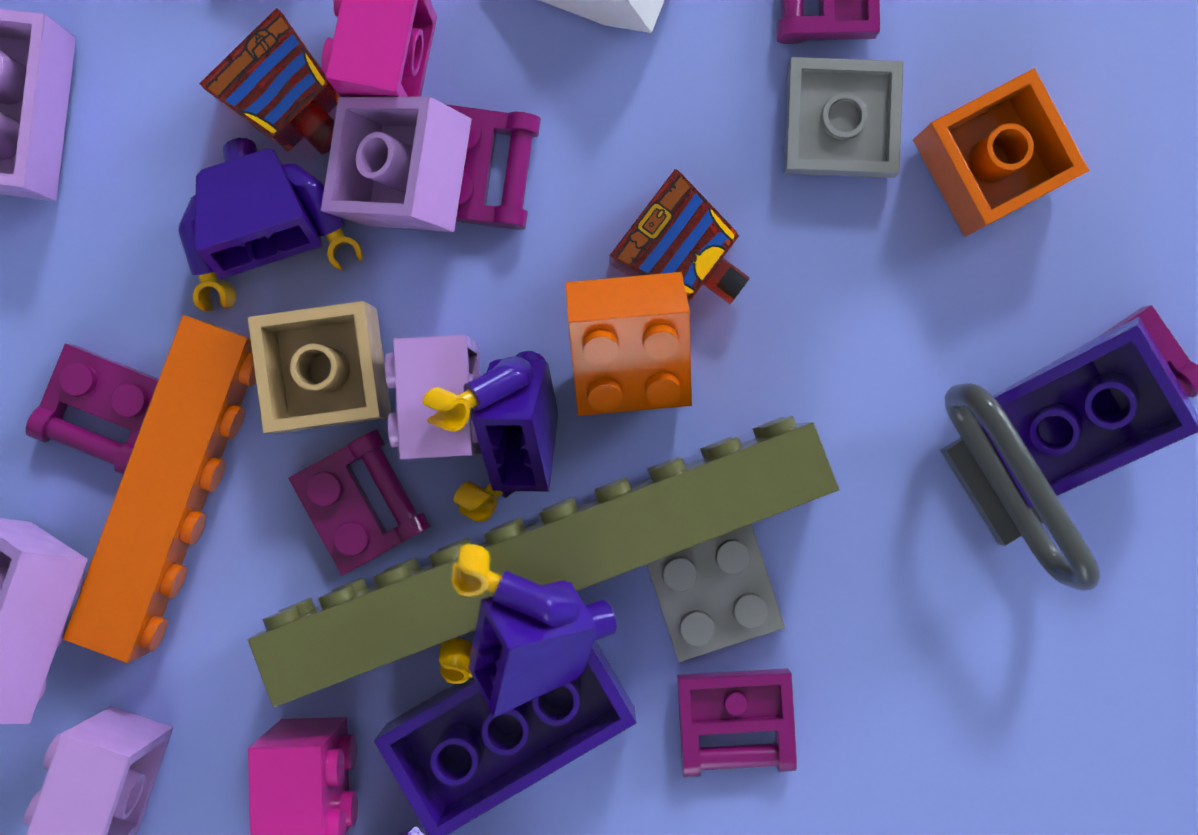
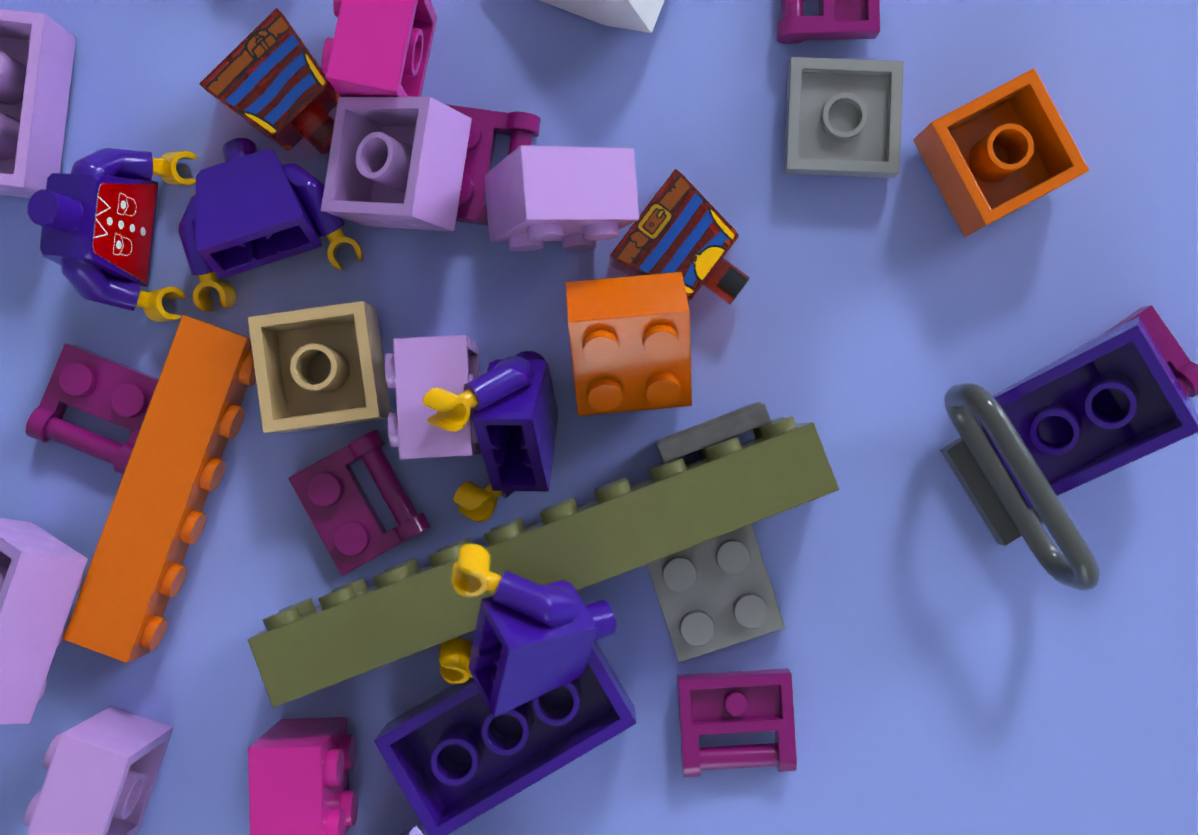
none -> dark purple torso [27,148,198,322]
none -> lavender brick [484,145,640,251]
none -> flat silver tile [655,402,772,463]

